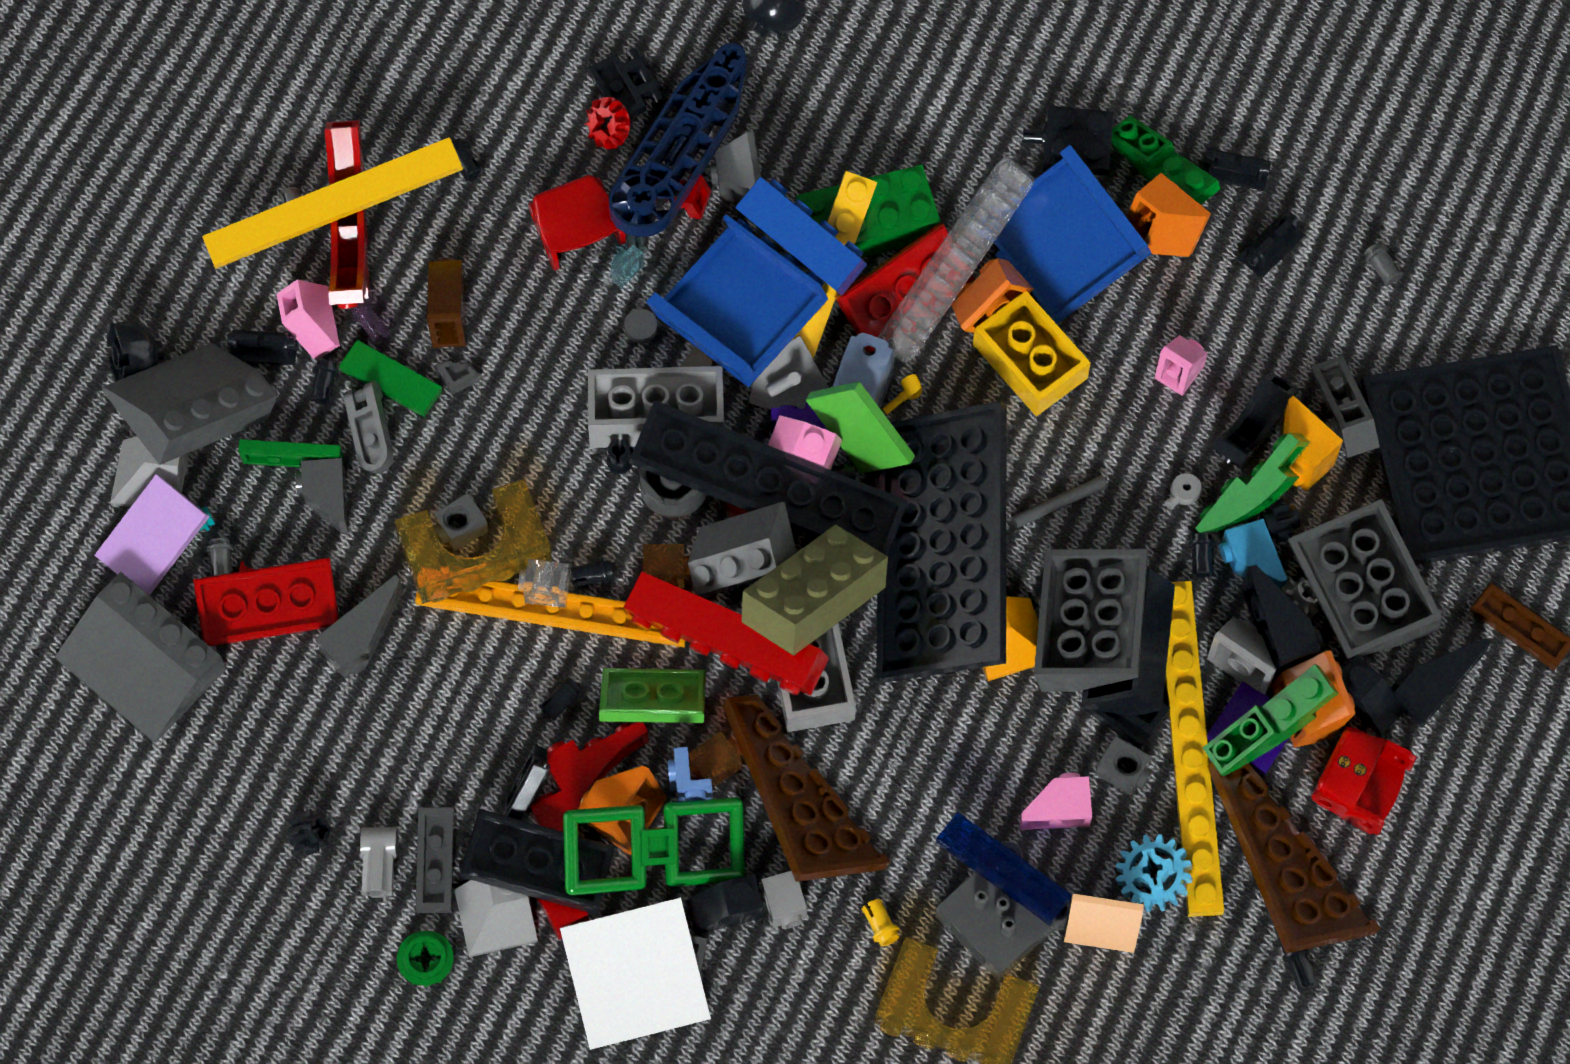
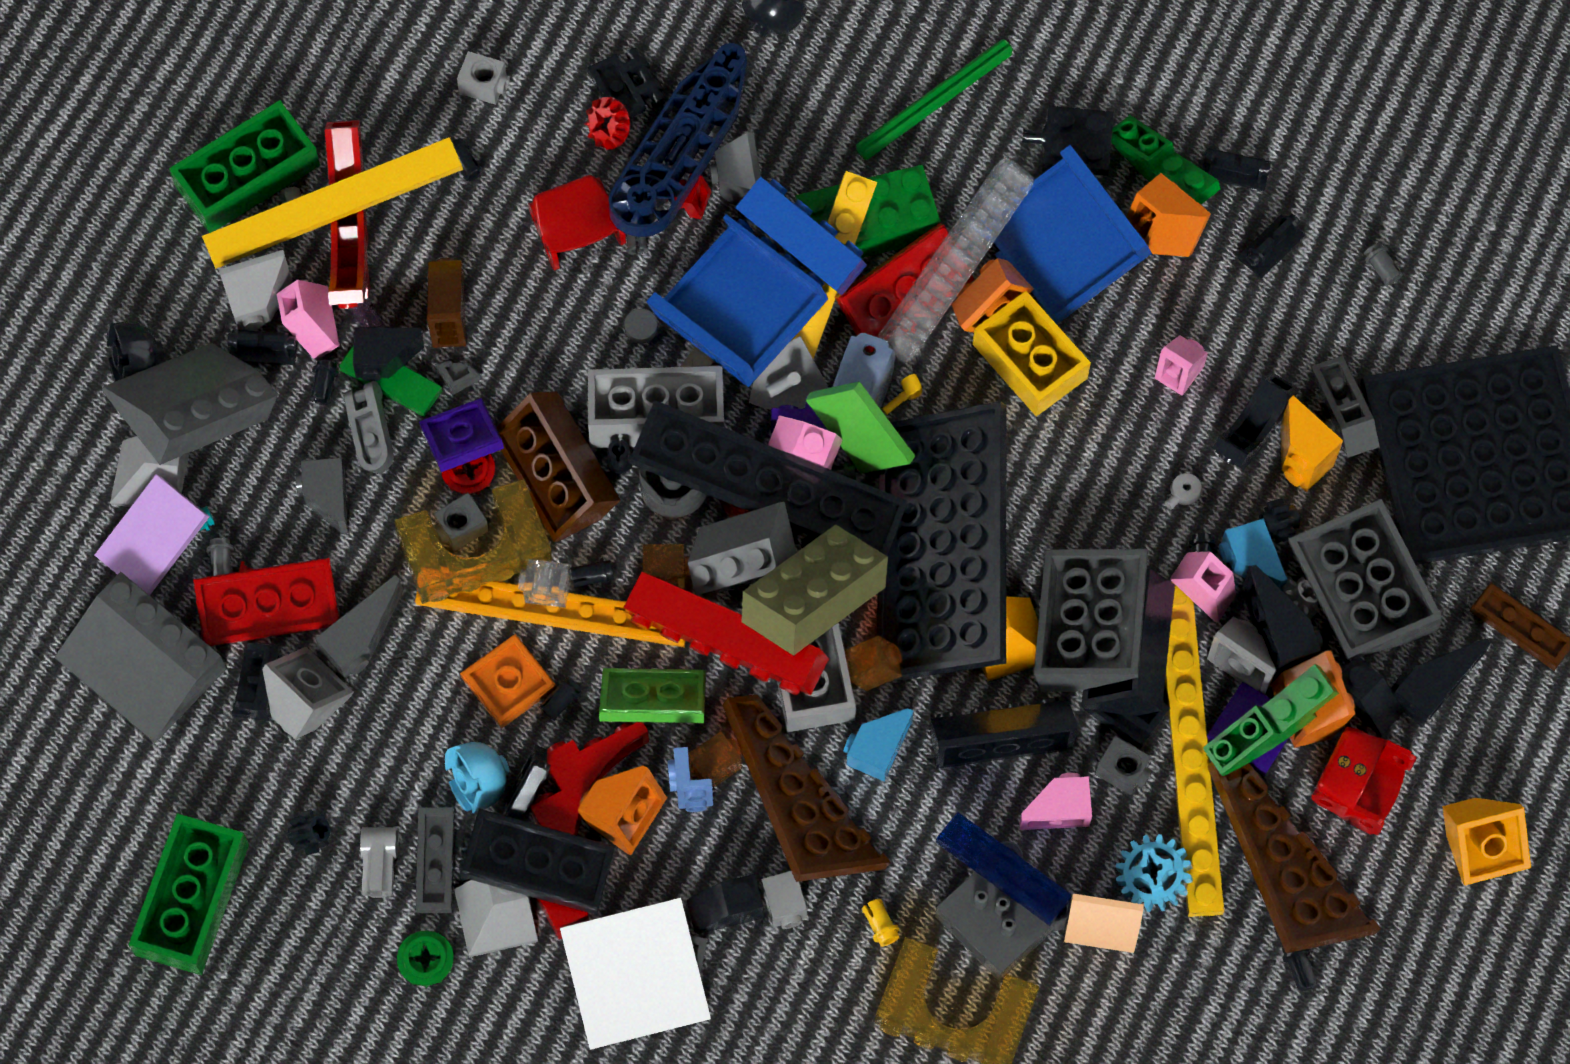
green tile [238,439,344,467] -> none
green bar [563,797,745,895] -> none
clear light blue plate [611,245,644,289] -> none
dark grey bar [1011,475,1108,528] -> none
green slope [1195,433,1310,533] -> none
none -> green brick [128,813,249,975]
none -> green brick [169,100,320,233]
none -> light grey slope [218,250,293,331]
none -> black hinge [232,643,283,721]
none -> light grey slope [262,647,354,740]
none -> black slope [353,327,424,381]
none -> dark purple tile [419,398,504,472]
none -> red gear [441,454,495,495]
none -> medium azure cylinder [445,742,509,813]
none -> light grey brick [457,51,510,105]
none -> orange tile [460,634,557,729]
none -> reddish brown slope [496,391,621,542]
none -> dark azure slope [843,708,914,782]
none -> clear orange brick [844,636,902,691]
none -> green axle [856,39,1013,160]
none -> black slope [929,698,1078,769]
none -> bright pink slope [1170,551,1236,622]
none -> light orange slope [1442,798,1531,885]

